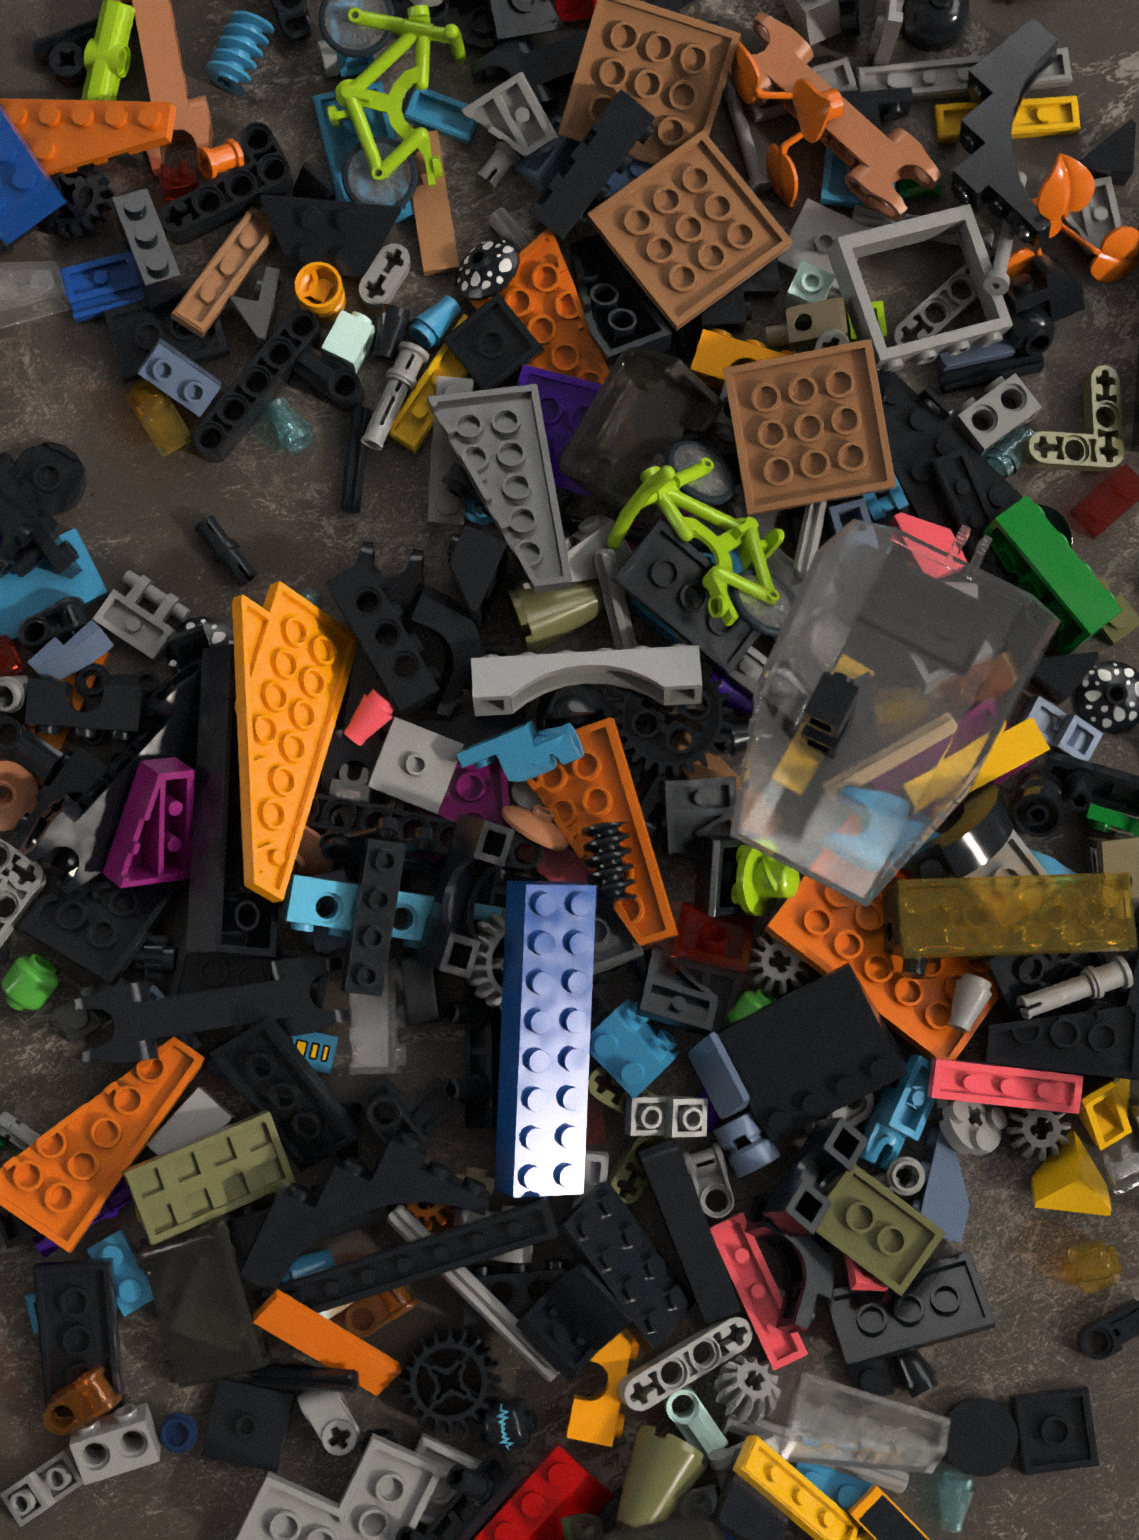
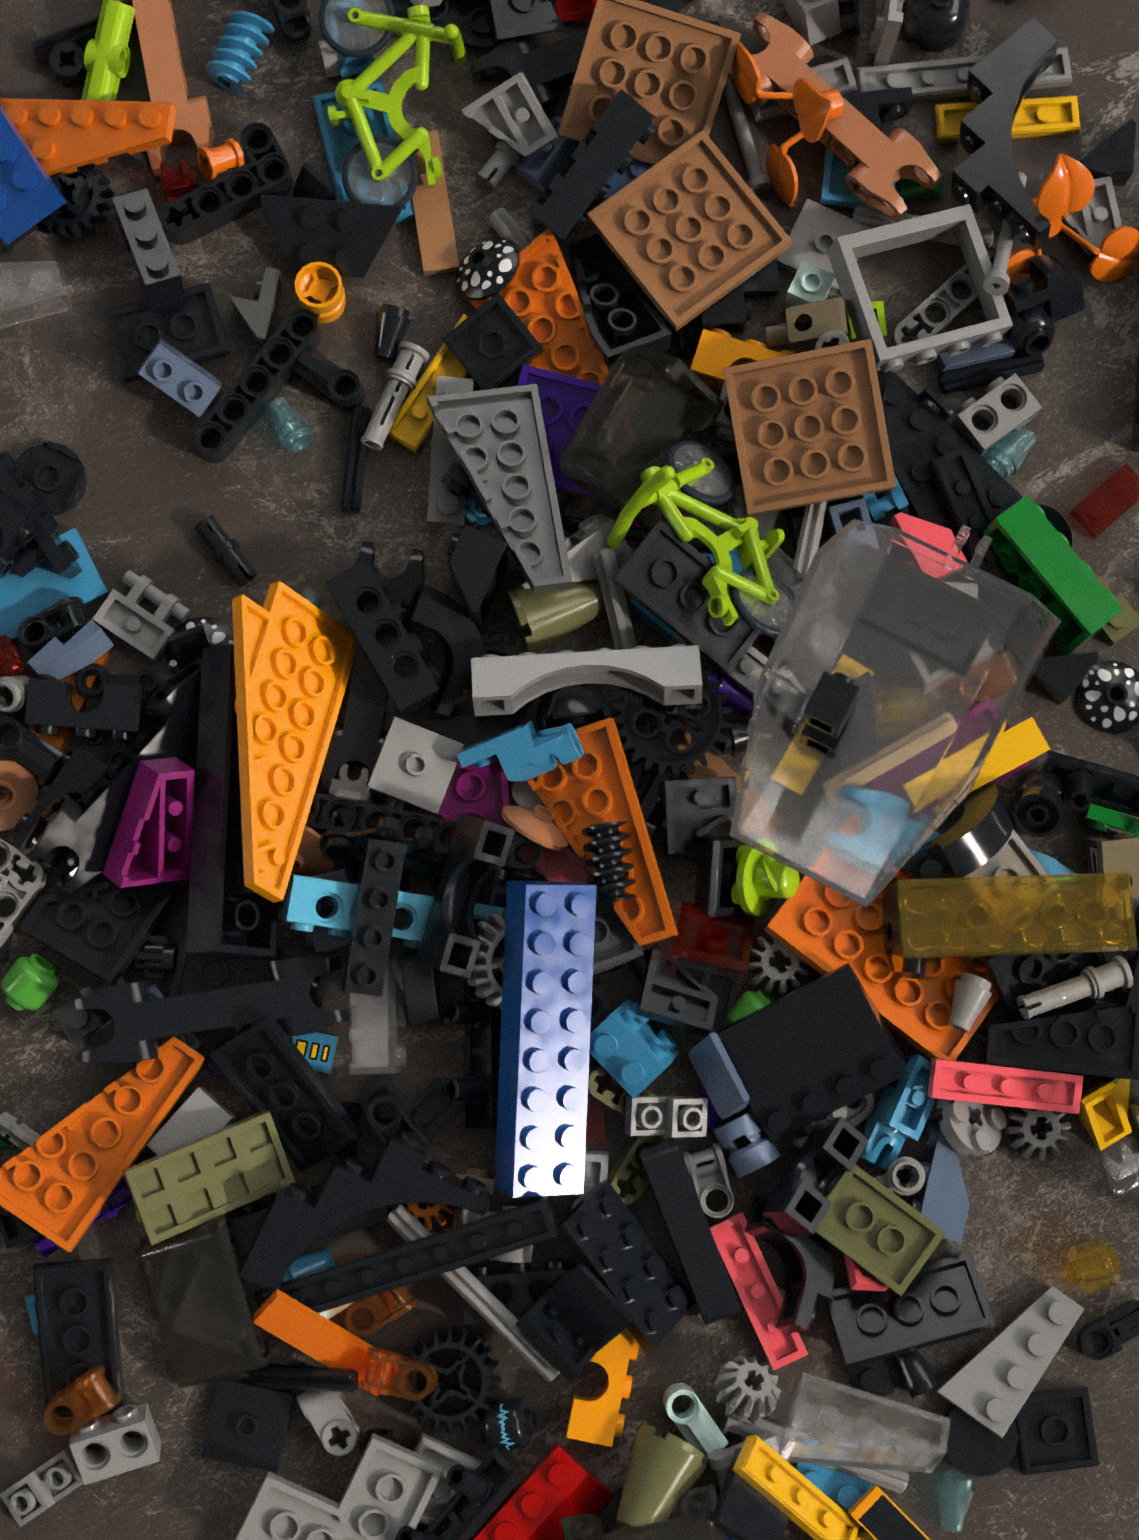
blue plate [61,251,146,323] -> none
dark azure plate [87,1229,160,1317] -> none
clear yellow slope [124,380,193,458] -> none
dark blue plate [159,1412,198,1453] -> none
medium nougat tile [171,205,276,338] -> none
light aqua brick [321,310,376,374] -> none
coral cone [343,689,397,746] -> none
light grey beam [359,243,411,310] -> none
dark azure tile [403,87,478,146] -> none
dark azure cone [409,295,461,349] -> none
light grey beam [618,1315,753,1411] -> none
sand blue slope [1017,695,1104,761] -> none
olive beam [1020,365,1124,472] -> none
yellow slope [1030,1127,1112,1216] -> none
none -> clear orange piece [359,1347,438,1401]
none -> light grey wing [935,1286,1085,1438]

